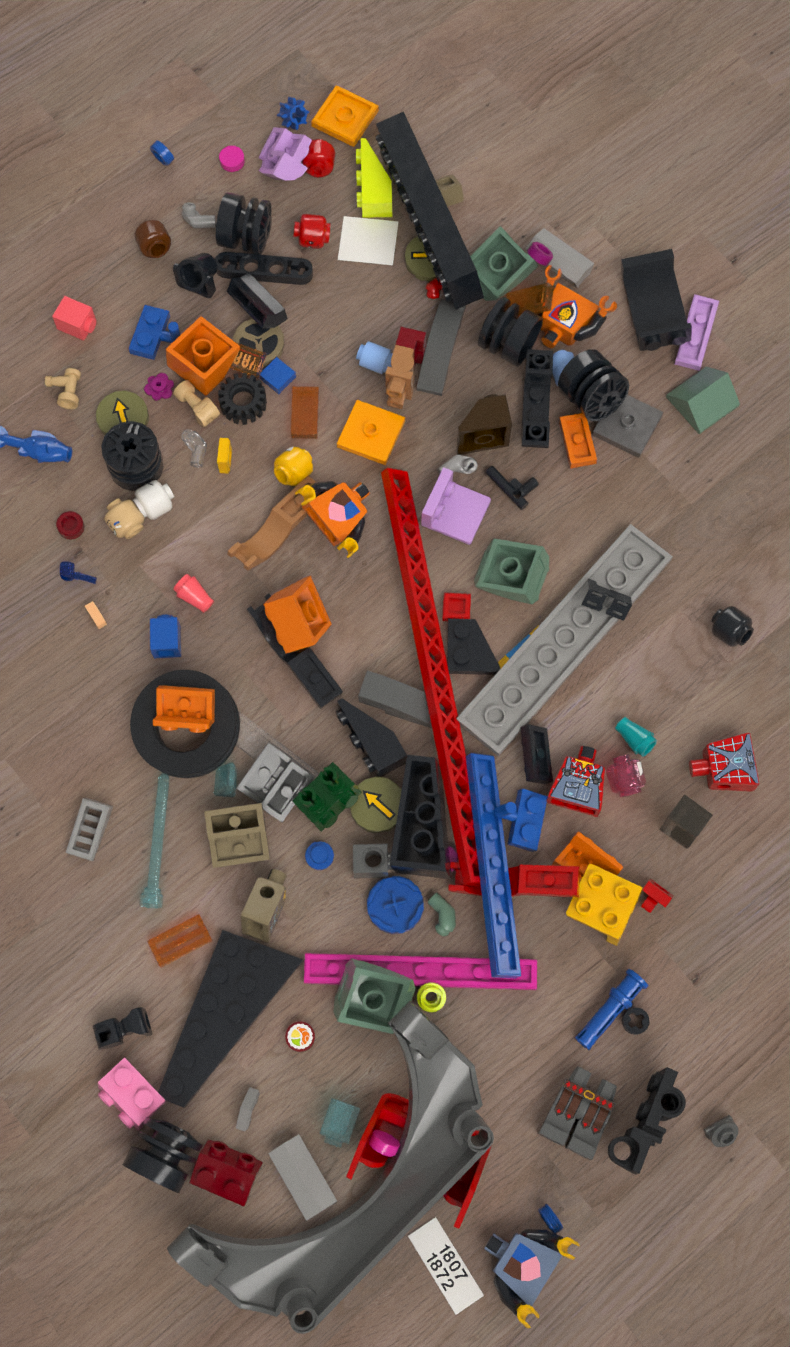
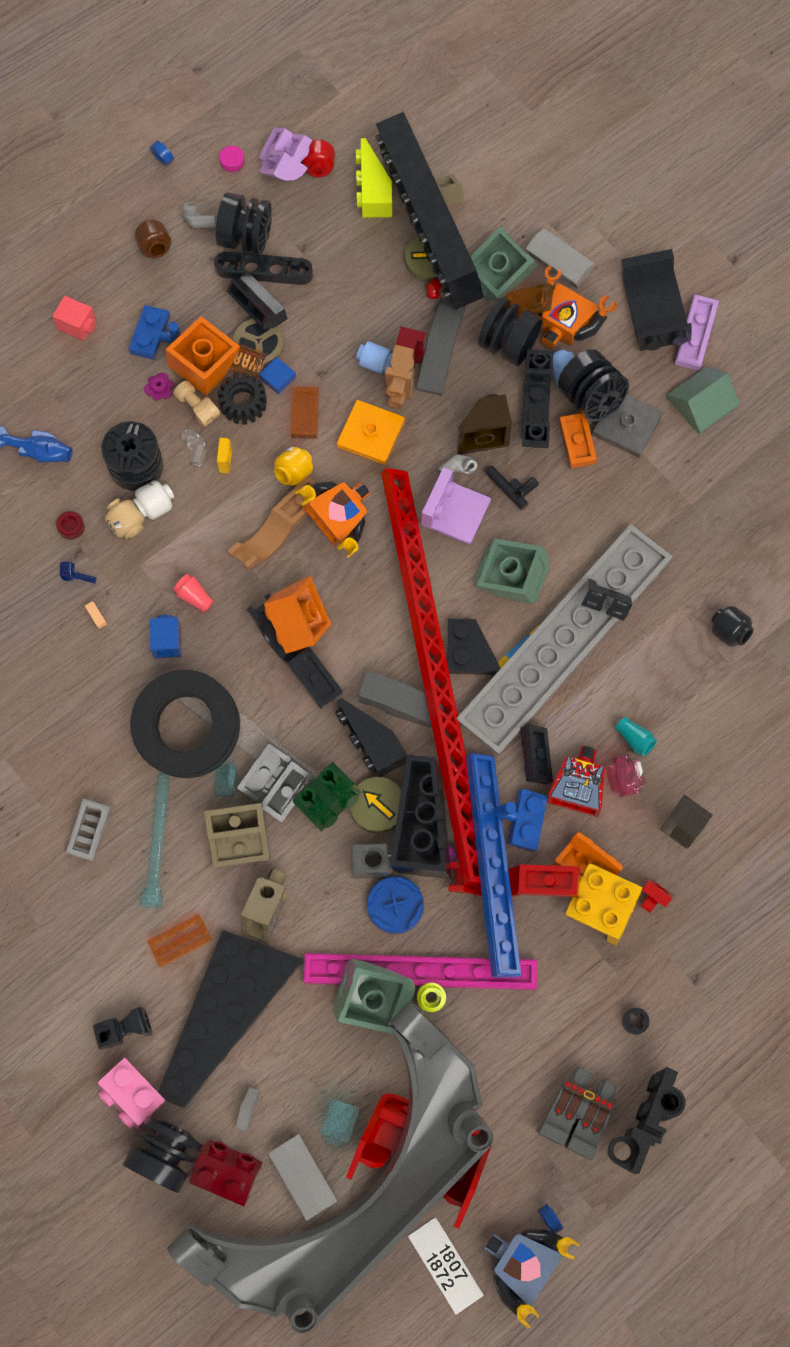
tan piece [45,368,81,409] -> none
olive tile [96,391,149,435] -> none
orange bracket [153,685,215,733] -> none
black piece [173,253,217,298] -> none
blue gear [277,97,310,130] -> none
tile [285,1022,315,1052] -> none
red head [293,214,330,249] -> none
blue plate [305,841,334,870] -> none
light orange plate [311,85,379,147] -> none
white sticker [338,216,398,265] -> none
dark pink tile [369,1130,400,1157] -> none
sand green arm [427,893,456,936] -> none
red tile [442,592,471,621] -> none
magenta tile [527,242,553,266] -> none
blue pin [575,969,648,1050] -> none
red torso [689,733,759,792] -> none
dark grey plate [703,1115,739,1147] -> none

